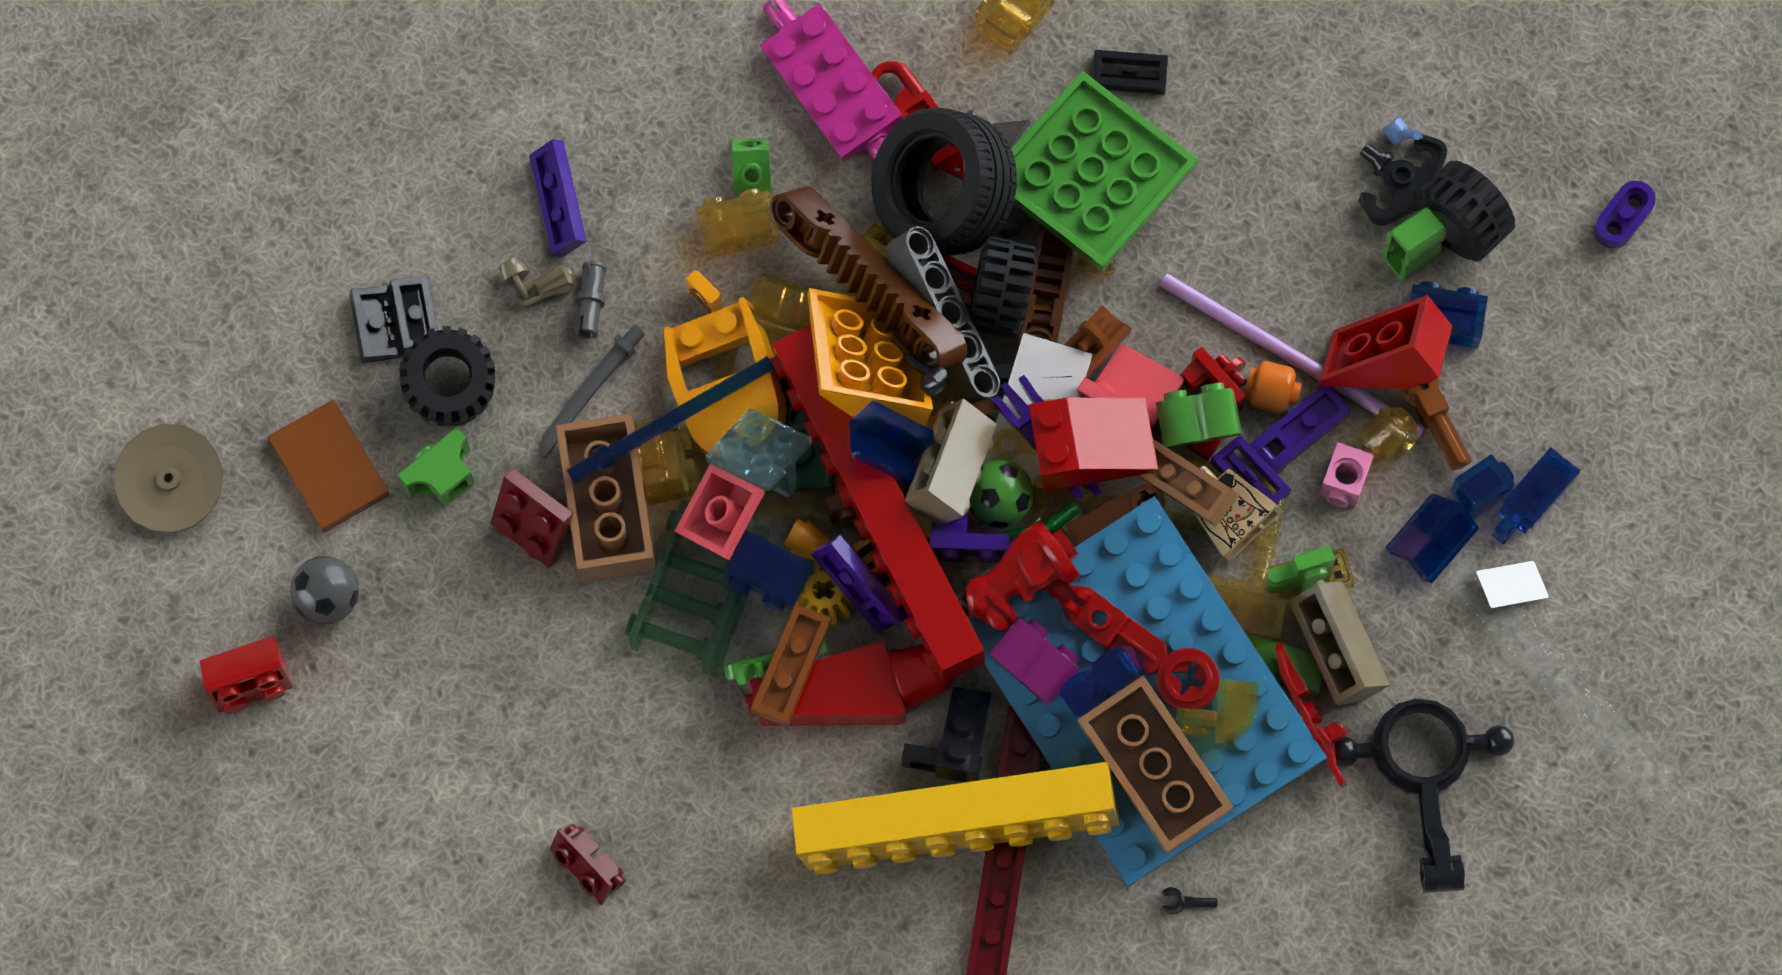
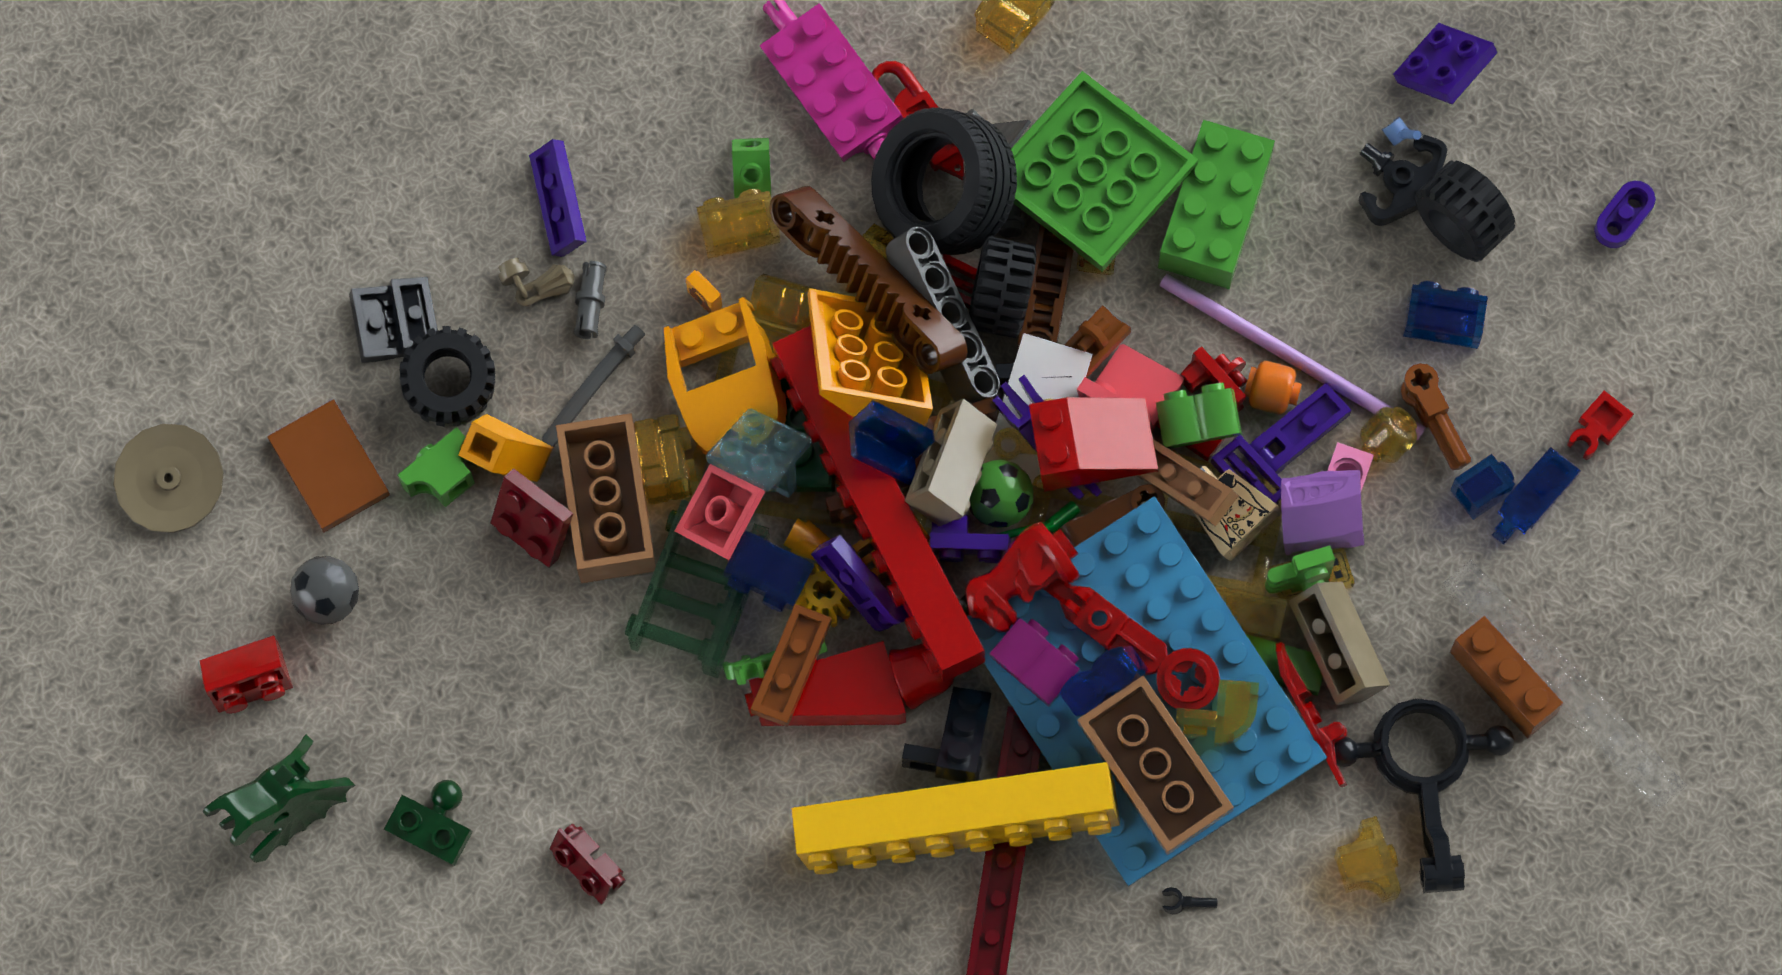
clear blue bar [566,356,774,483] -> none
black hand [905,354,947,396] -> none
black tile [1092,50,1168,94] -> none
red slope [1319,295,1452,389] -> none
bright green brick [1382,207,1447,280] -> none
clear blue panel [1386,494,1479,584] -> none
white sticker [1476,561,1548,608] -> none
none -> dark green animal [203,734,356,863]
none -> dark green plate [384,780,473,866]
none -> light orange slope [458,414,554,482]
none -> bright green brick [1158,120,1275,289]
none -> medium lavender slope [1281,470,1364,555]
none -> clear yellow brick [1334,816,1401,903]
none -> dark purple plate [1393,23,1498,104]
none -> dark orange brick [1450,616,1563,739]
none -> red plate [1567,390,1634,460]

